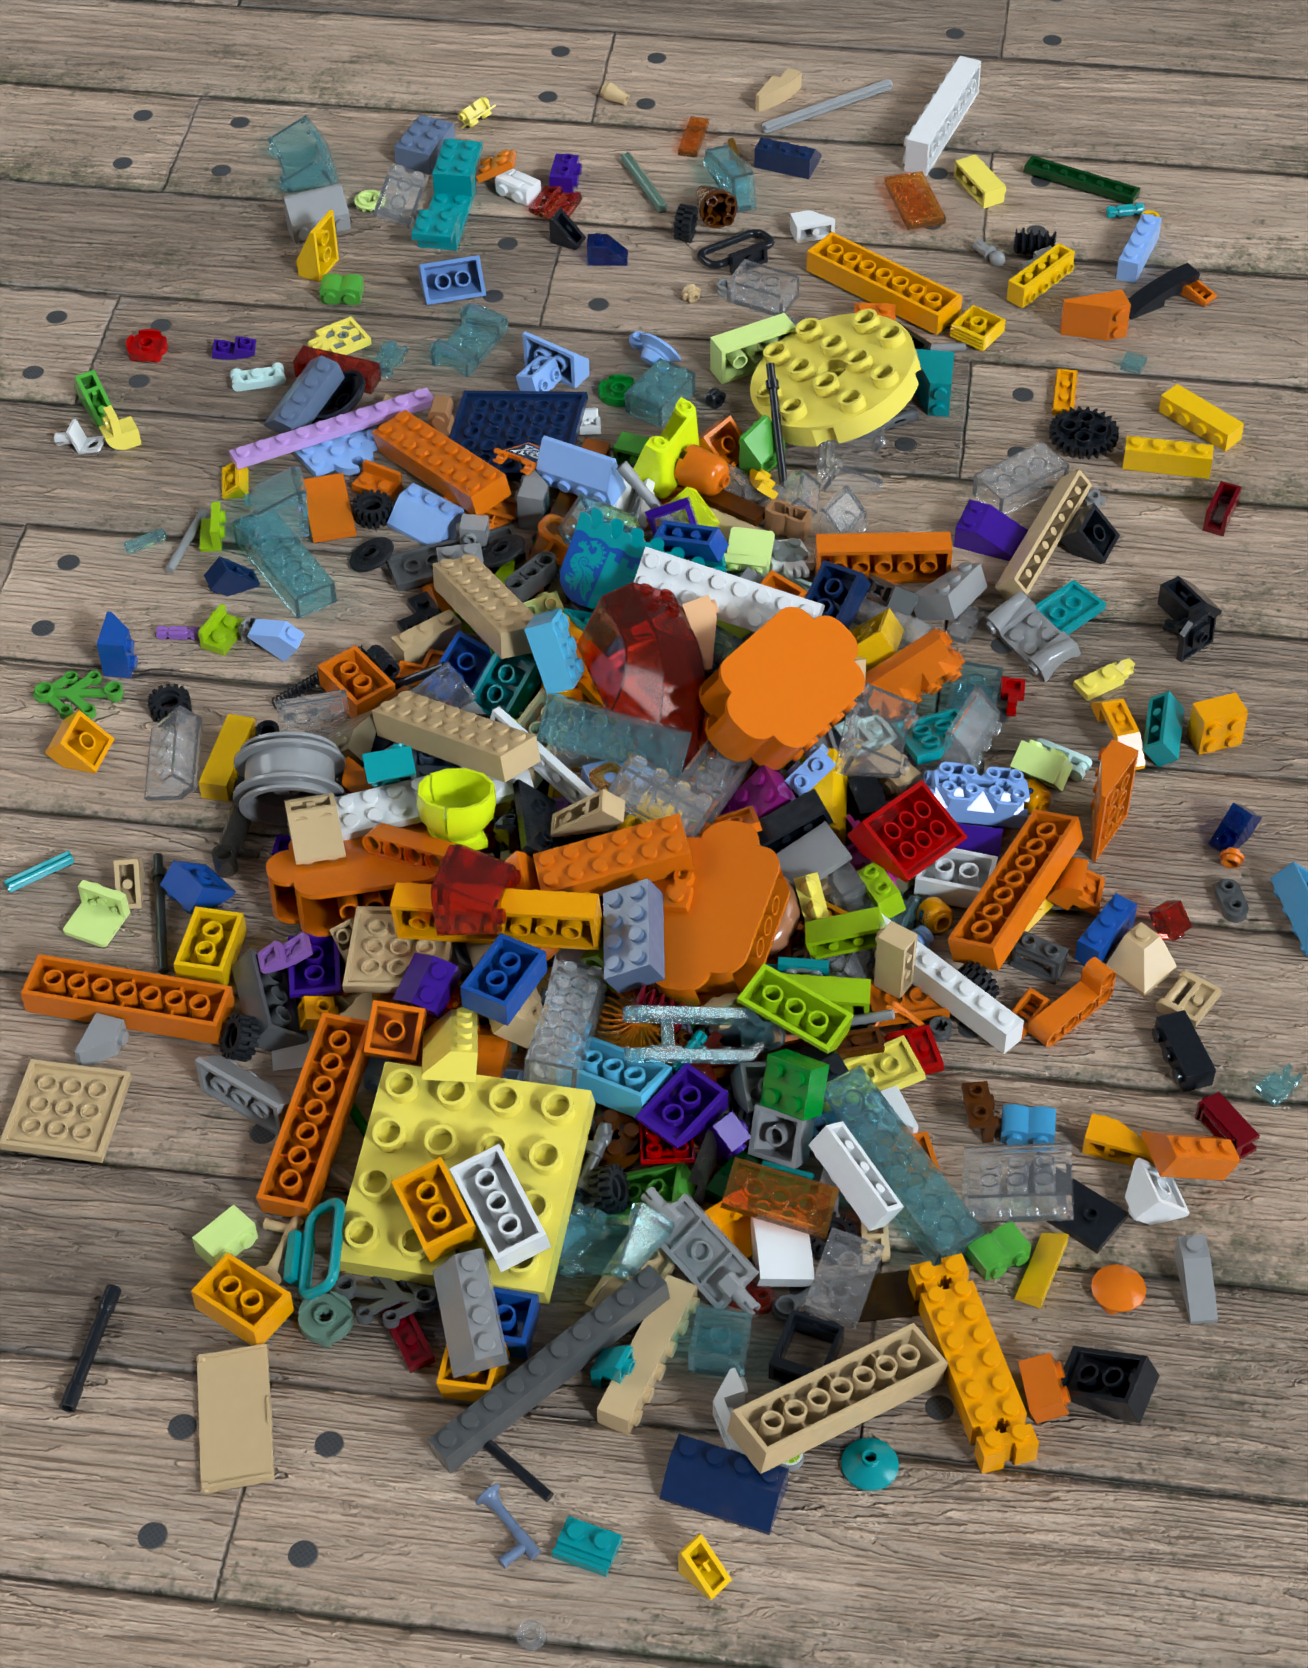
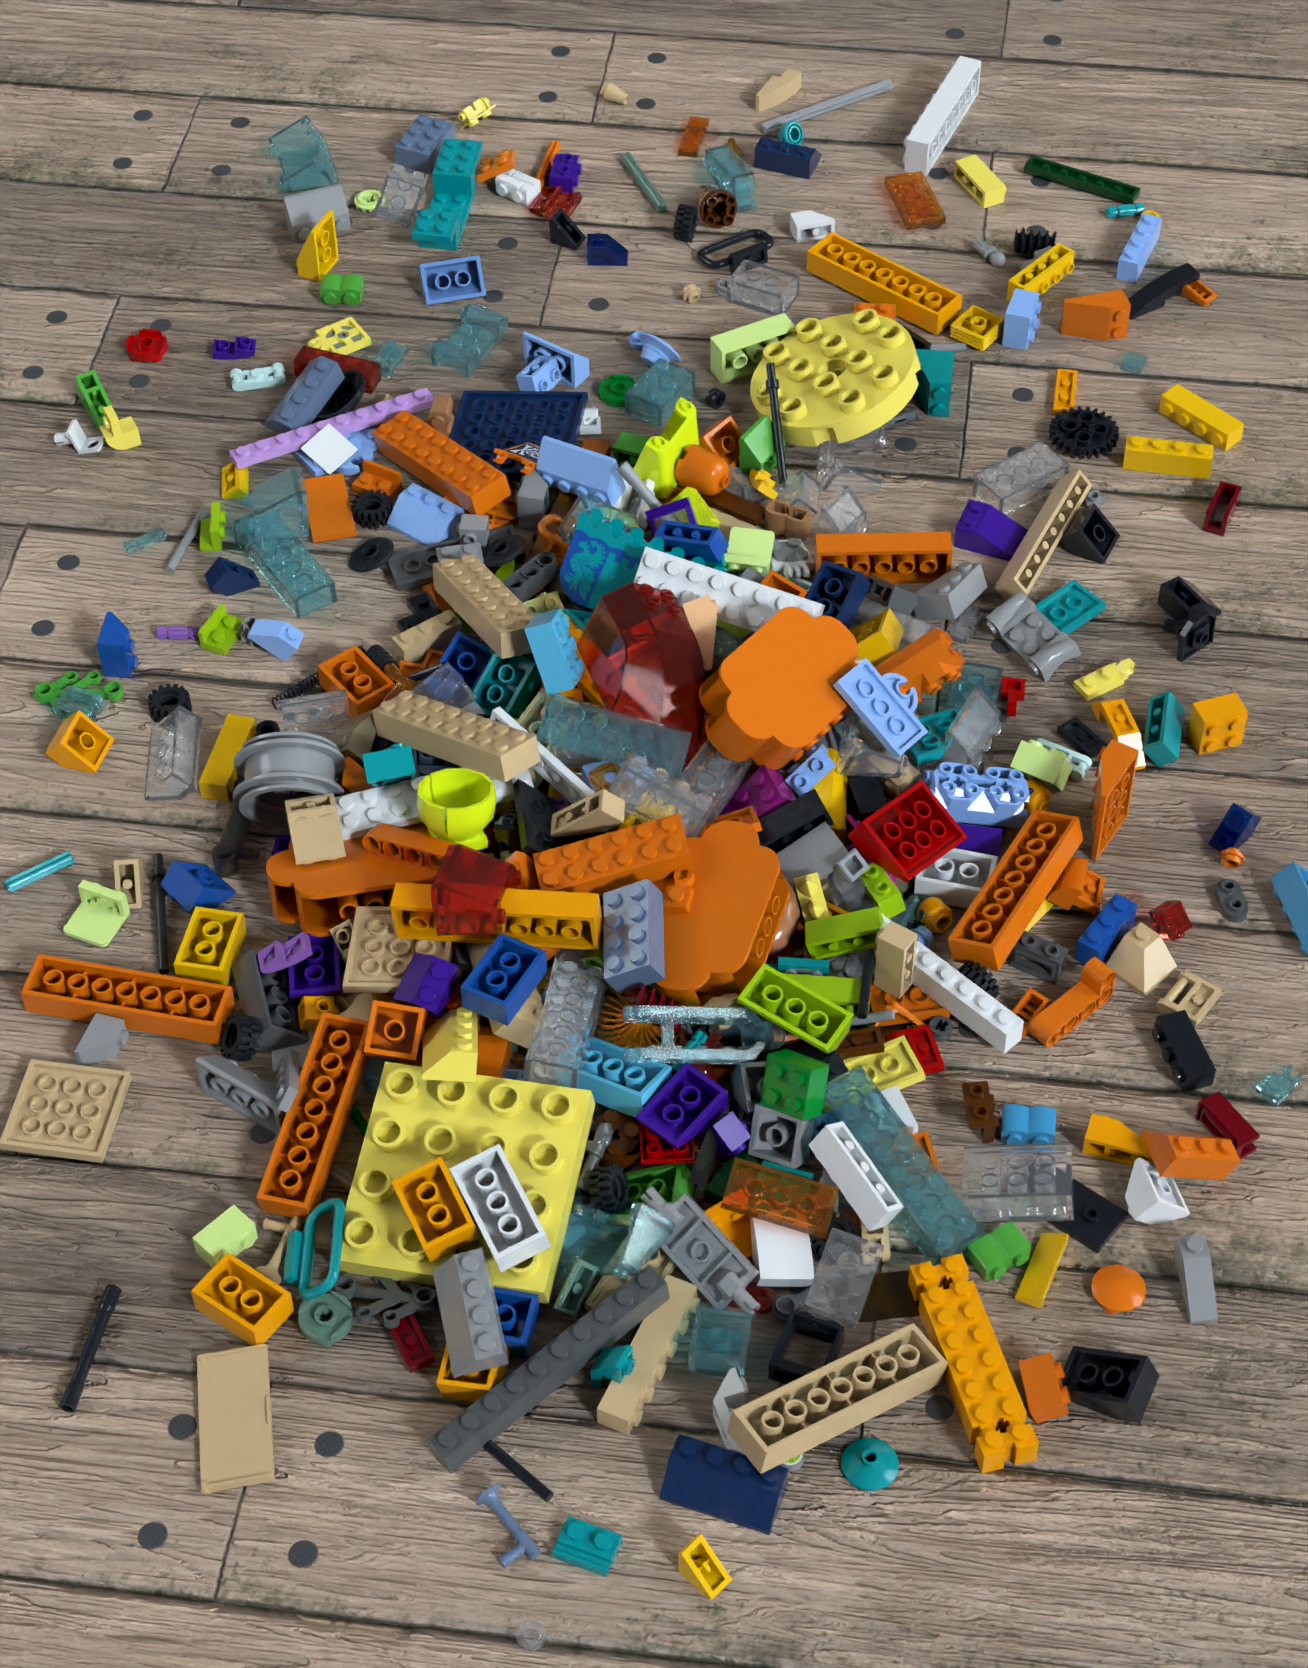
none -> clear light blue brick [51,685,106,722]
none -> light grey plate [275,1049,300,1113]
none -> white sticker [300,424,358,474]
none -> clear orange piece [381,662,421,703]
none -> orange axle [535,140,561,192]
none -> sand green slope [553,1258,599,1318]
none -> teal brick [778,121,803,146]
none -> light blue plate [833,658,928,760]
none -> light grey slope [836,848,870,883]
none -> black bar [857,952,875,1019]
none -> light blue brick [1002,288,1042,351]
none -> black plate [1057,717,1107,759]

